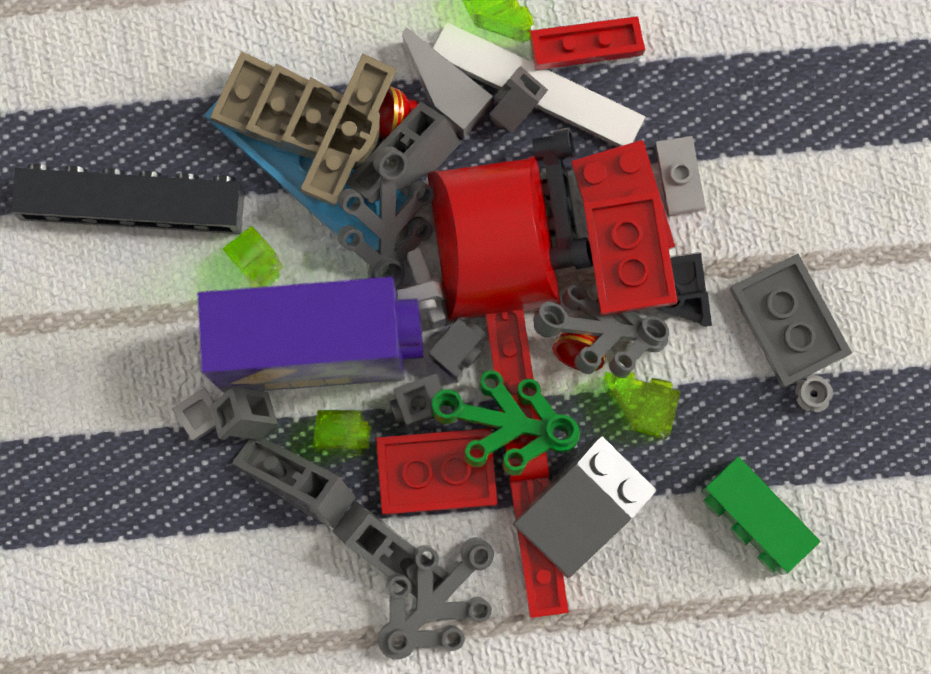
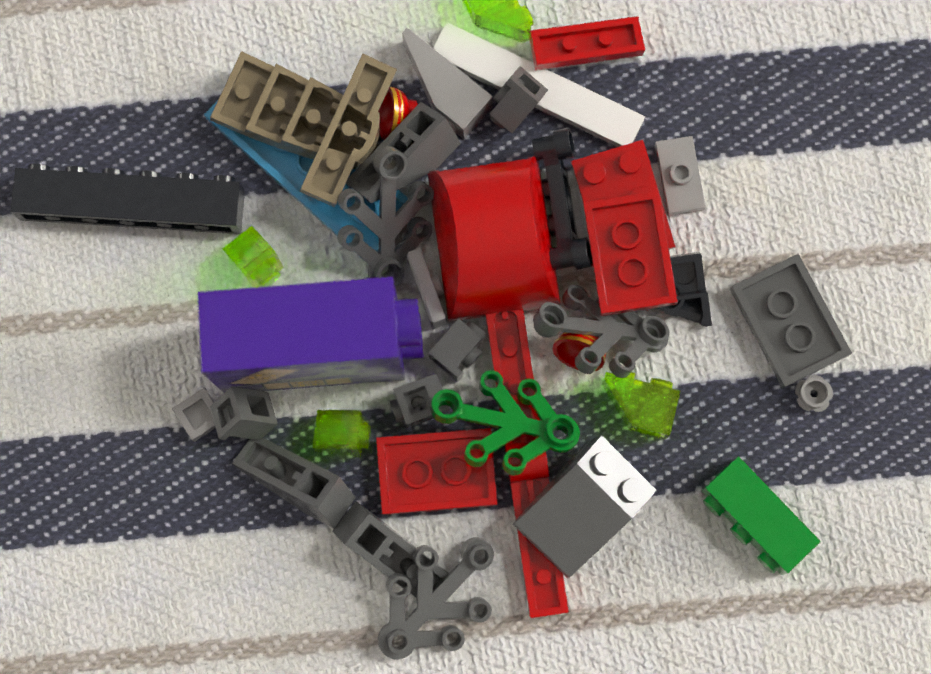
light grey plate [397,281,447,313] -> none

